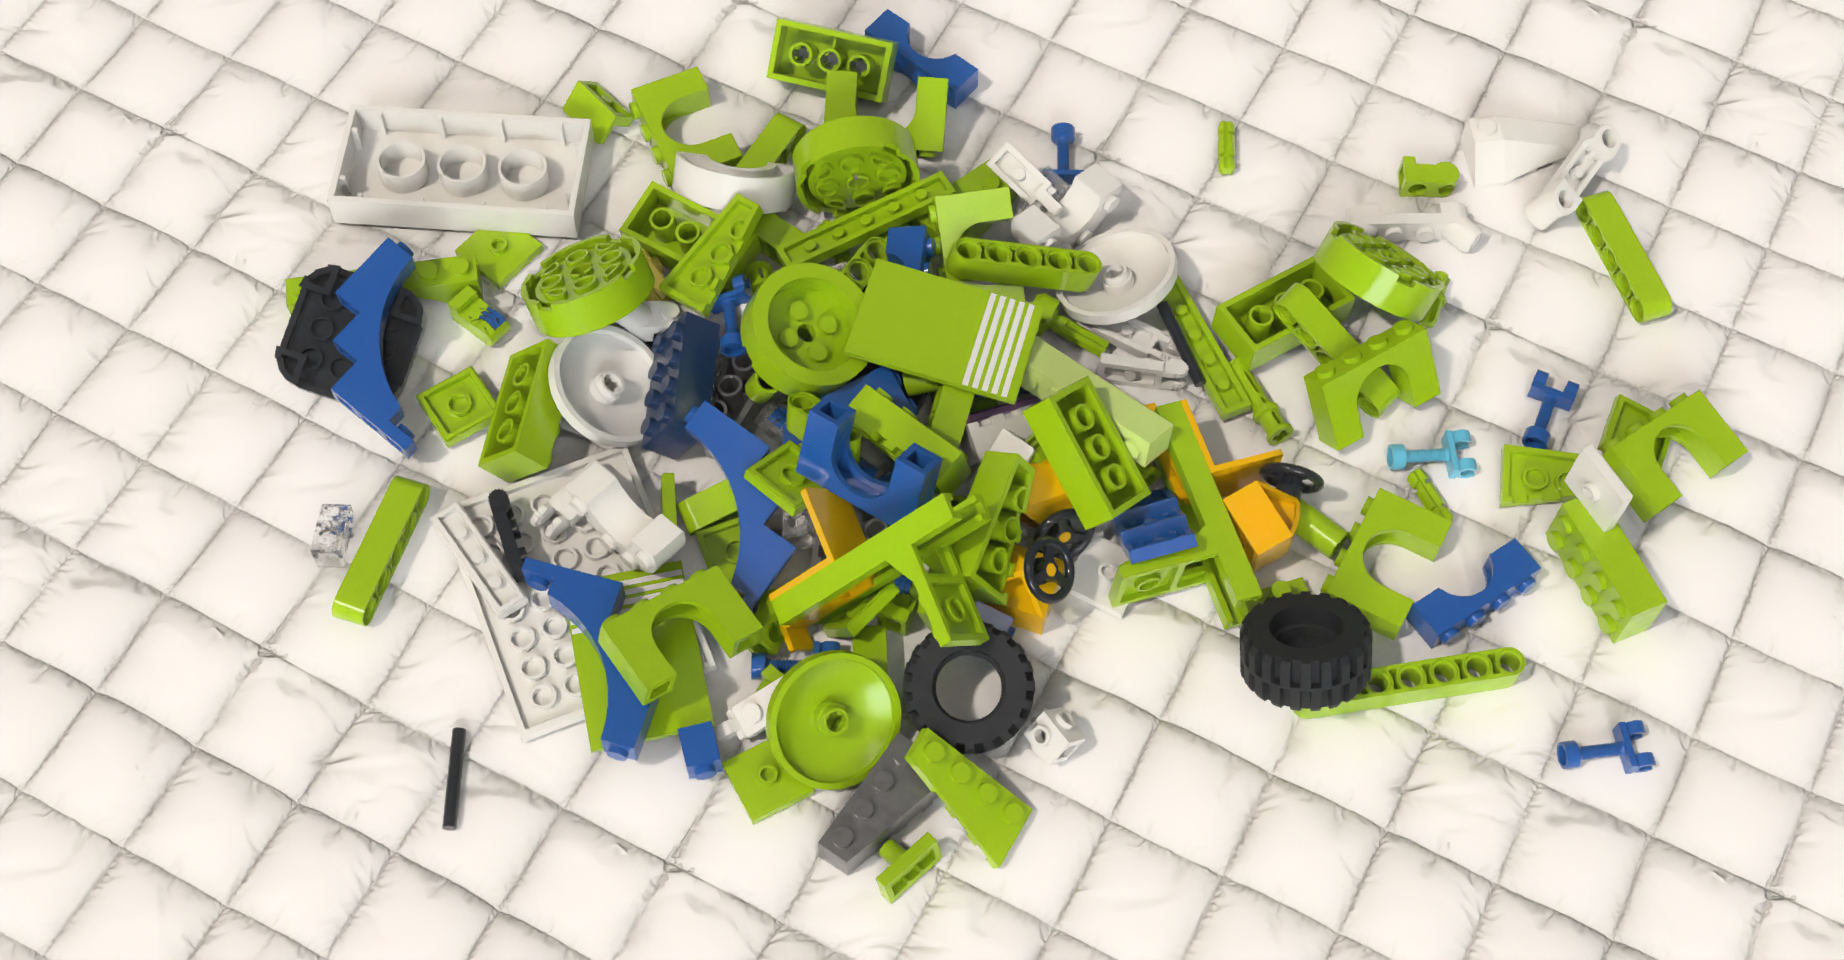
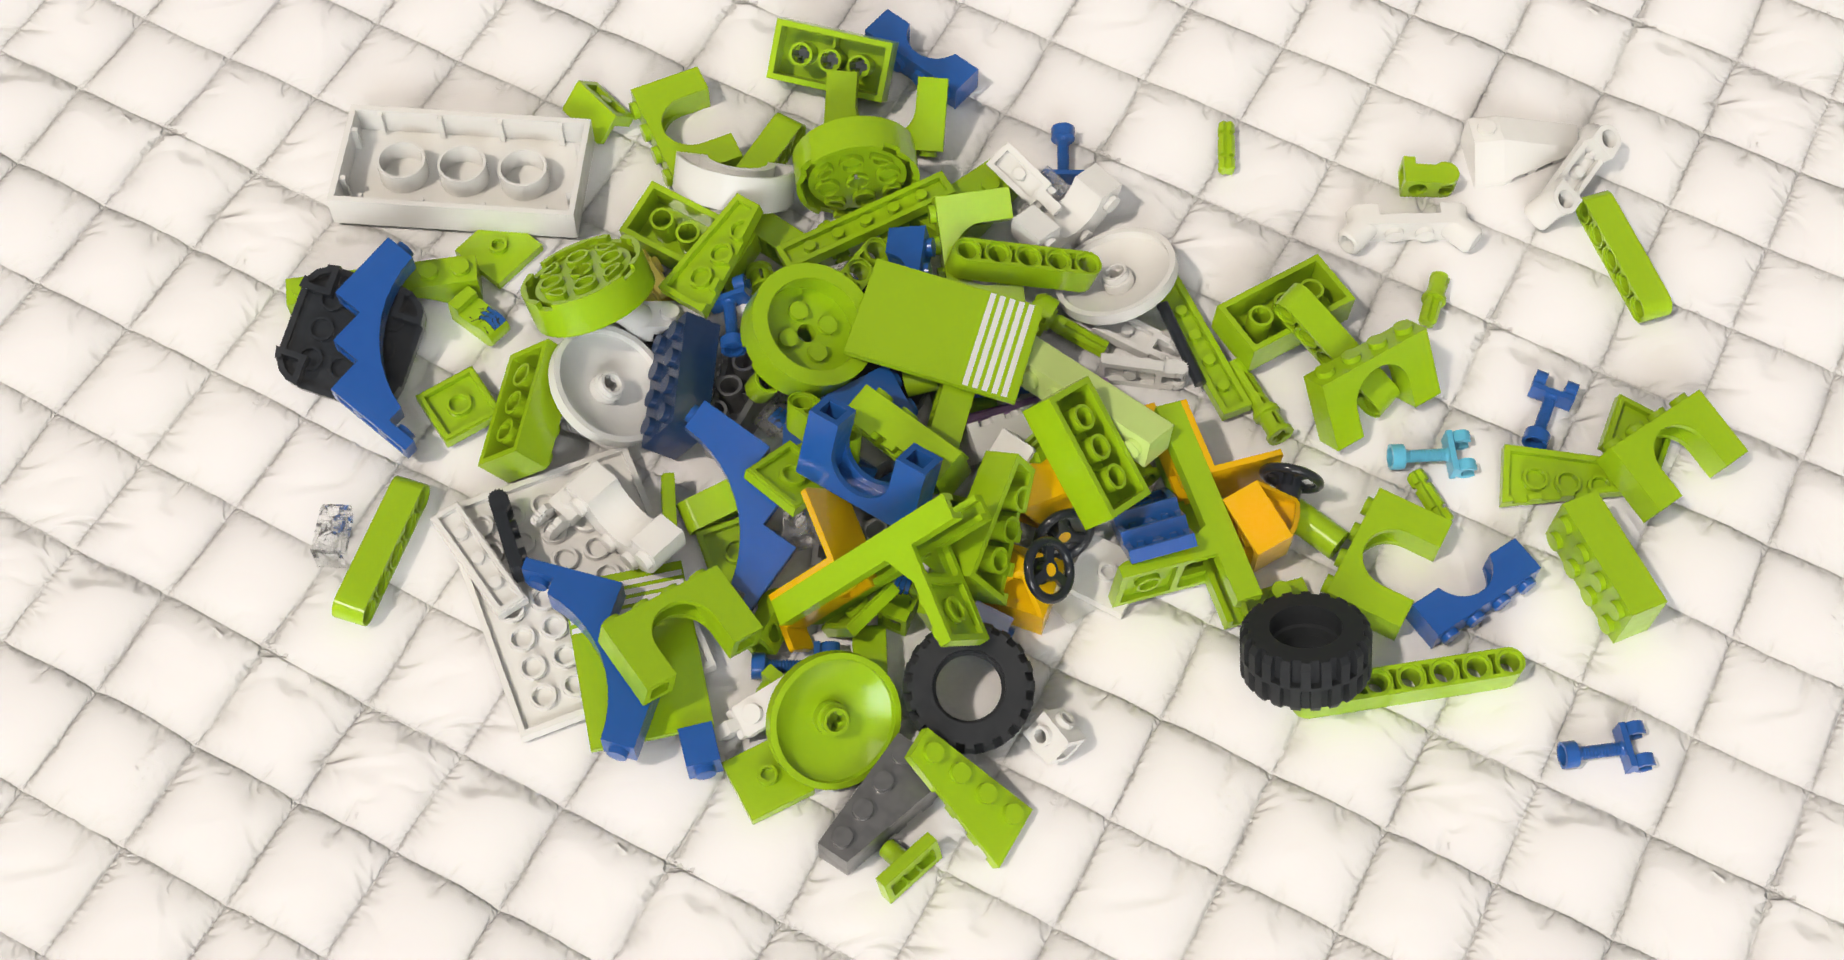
black bar [442,727,466,831] -> none
lime brick [1314,221,1444,321] -> none
white plate [1564,444,1633,533] -> none

